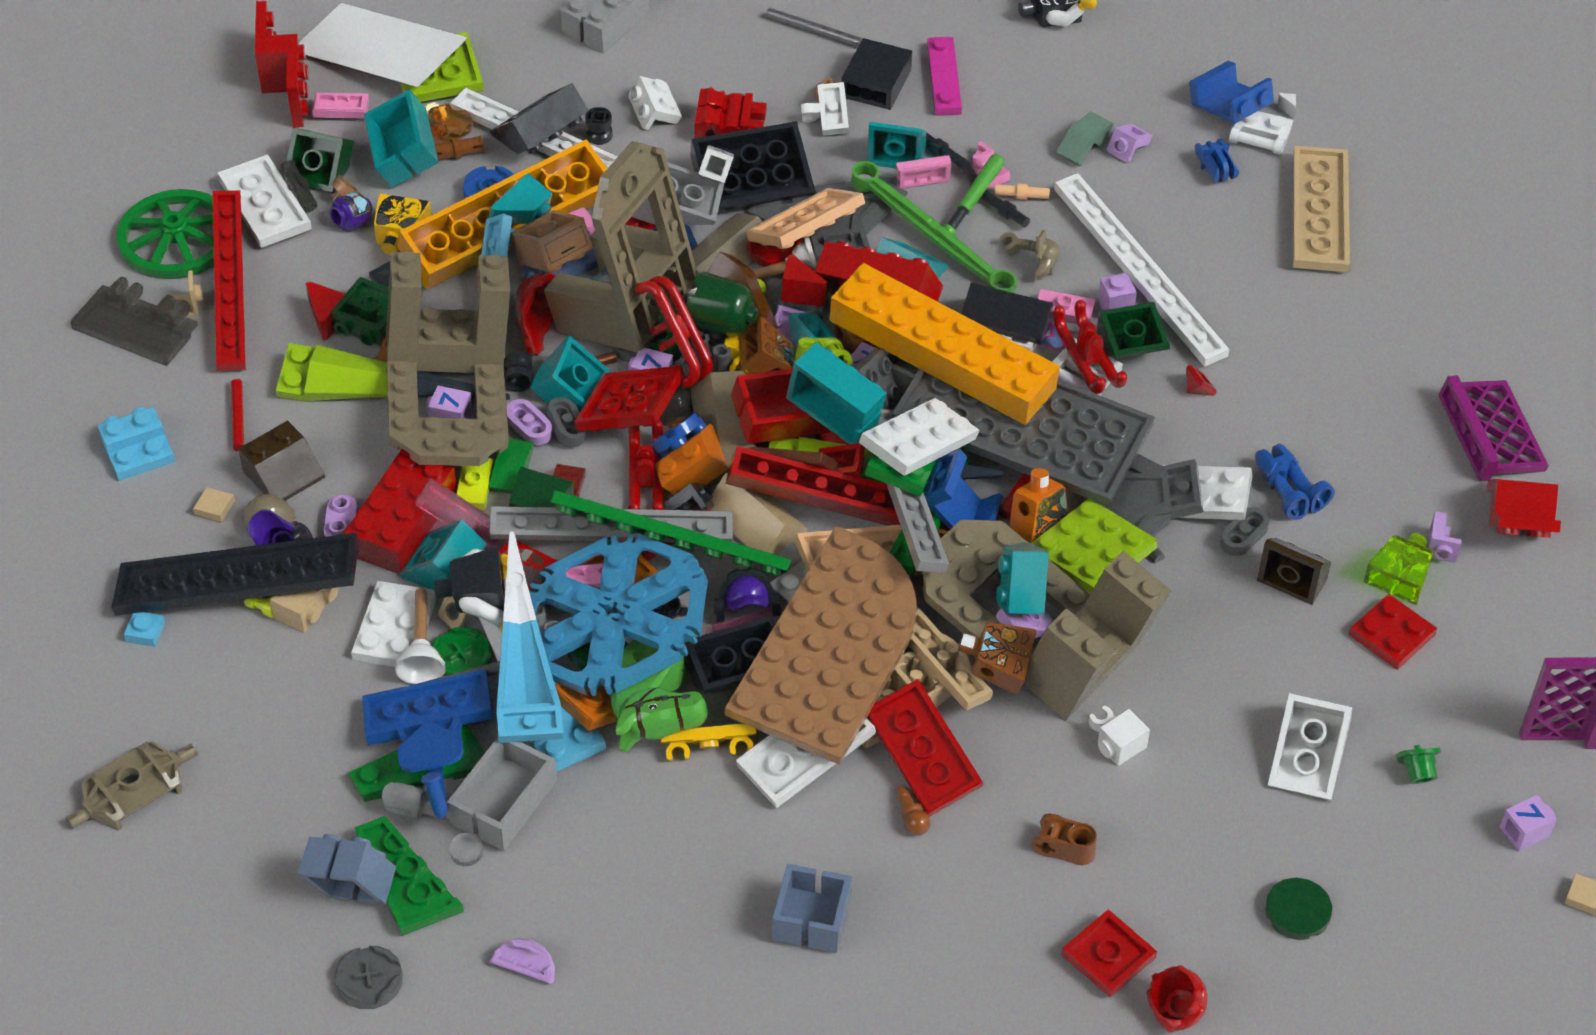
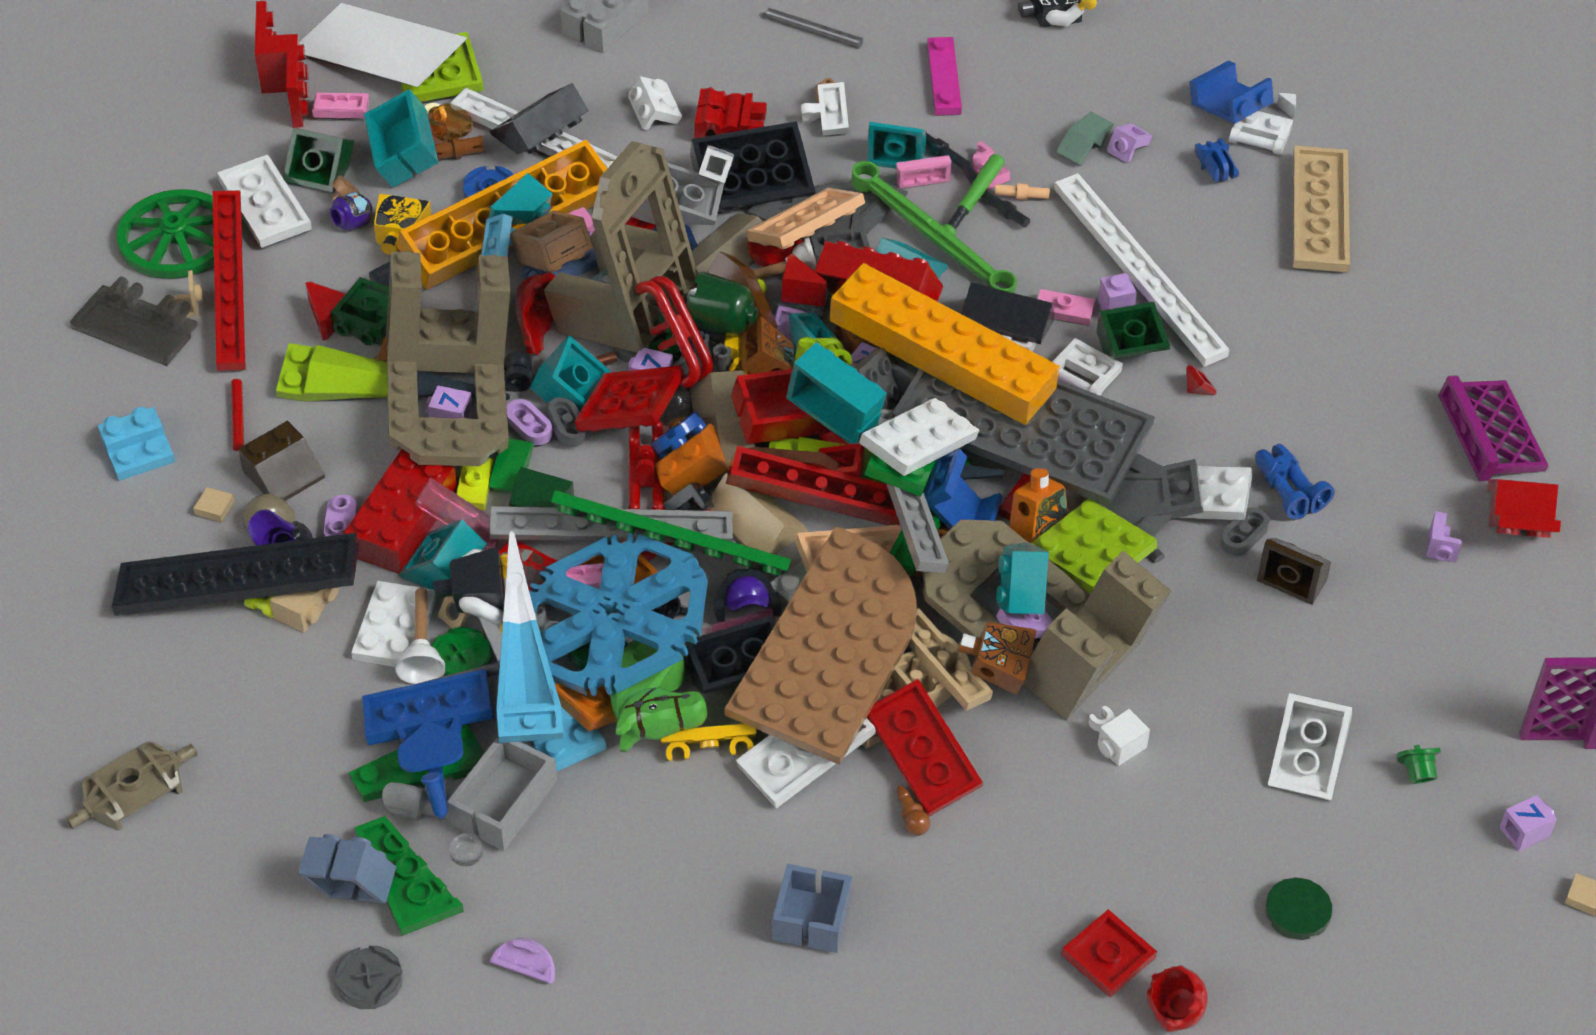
medium azure plate [124,612,165,647] -> none
clear smoke pin [279,160,318,213] -> none
clear red tile [553,464,586,497] -> none
black wheel [585,107,613,145] -> none
black brick [842,38,912,110] -> none
dark tan piece [1000,230,1059,280] -> none
dark orange piece [1031,813,1097,866] -> none
medium blue sticker [1038,324,1065,349] -> none
red piece [1053,300,1127,394] -> none
red plate [1349,594,1437,670] -> none
clear neon green torso [1363,533,1433,606] -> none

